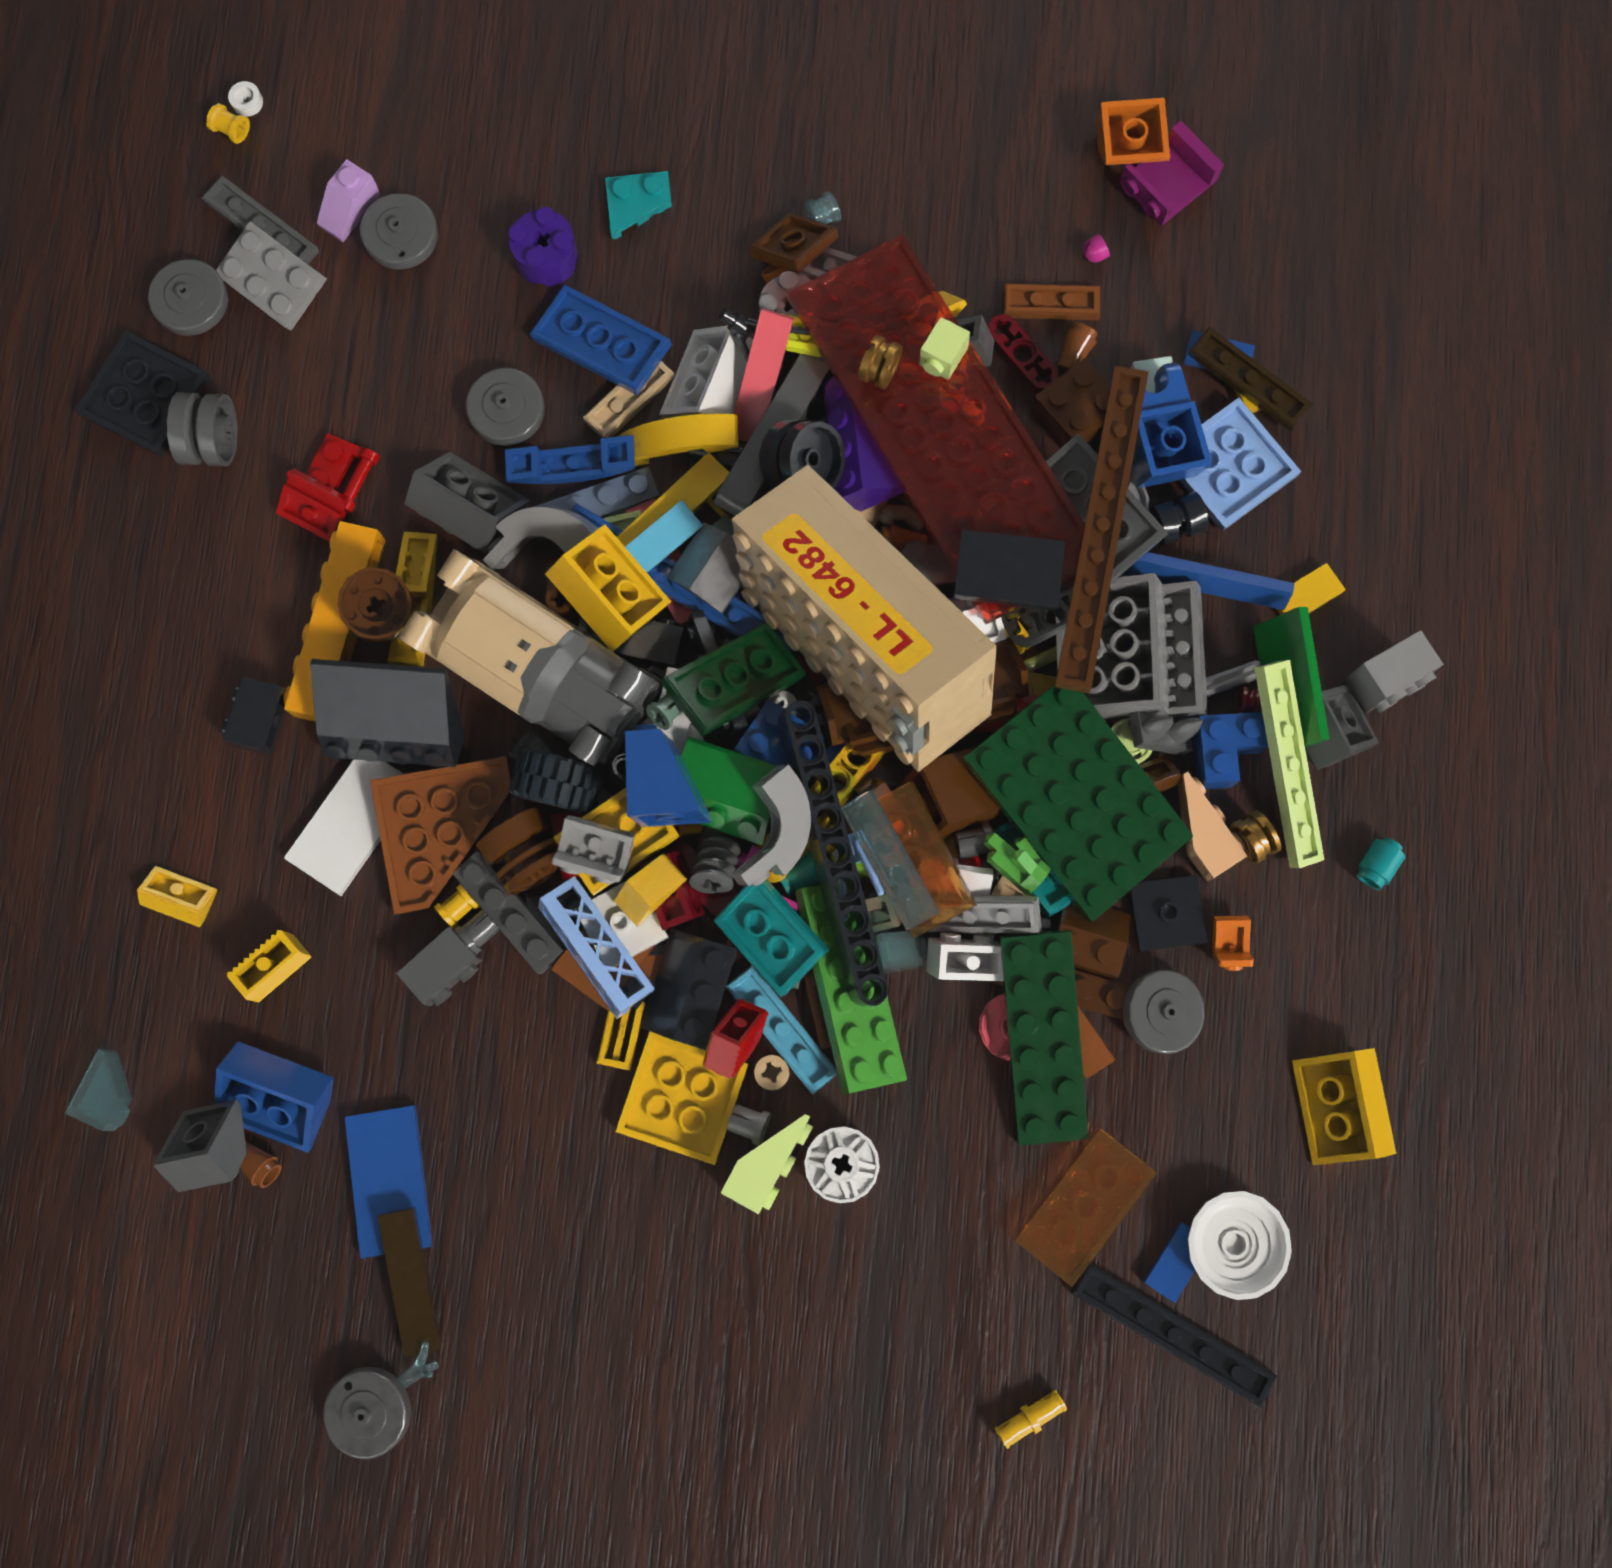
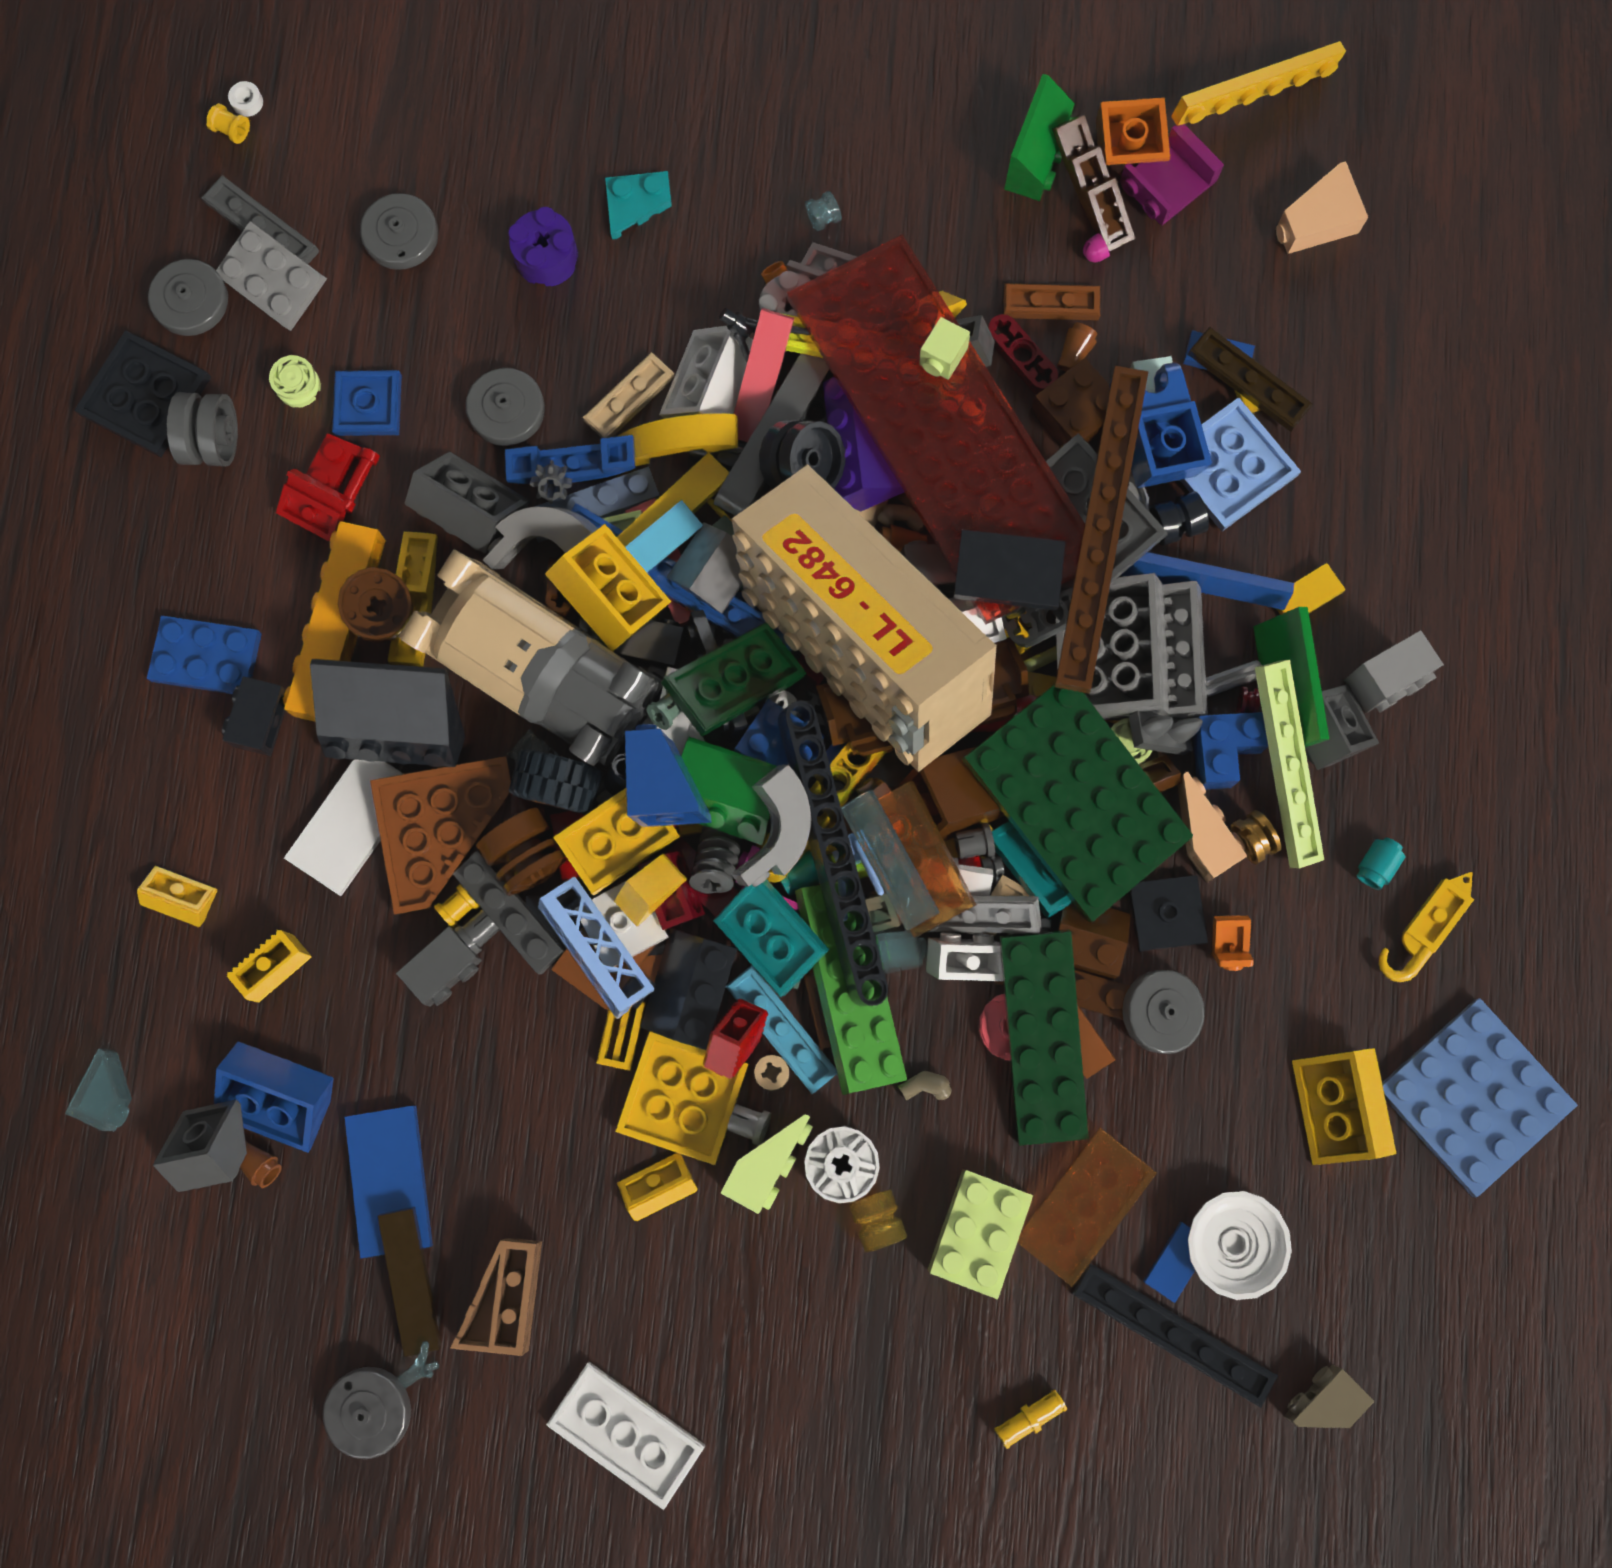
lavender slope [317,159,381,242] -> none
blue tile [529,284,672,396] -> none
light grey bracket [551,815,636,884] -> none
reddish brown tile [749,213,839,273] -> none
pearl gold wheel [858,335,903,390] -> none
bright green rock [983,833,1051,896] -> none
none -> blue plate [147,615,262,694]
none -> yellowish green wheel [269,355,321,407]
none -> blue tile [332,370,402,436]
none -> medium nougat wedge [450,1238,542,1356]
none -> dark grey gear [530,460,572,504]
none -> white tile [546,1362,705,1510]
none -> yellow slope [617,1153,697,1221]
none -> clear yellow wheel [848,1189,908,1253]
none -> dark tan arm [898,1071,952,1101]
none -> yellowish green brick [927,1169,1033,1299]
none -> green slope [1004,74,1075,201]
none -> reddish brown slope [1052,115,1135,251]
none -> yellow plate [1171,41,1346,126]
none -> light nougat slope [1276,161,1368,254]
none -> dark tan slope [1284,1364,1375,1428]
none -> yellow plate [1378,872,1474,982]
none -> medium blue plate [1382,998,1578,1198]

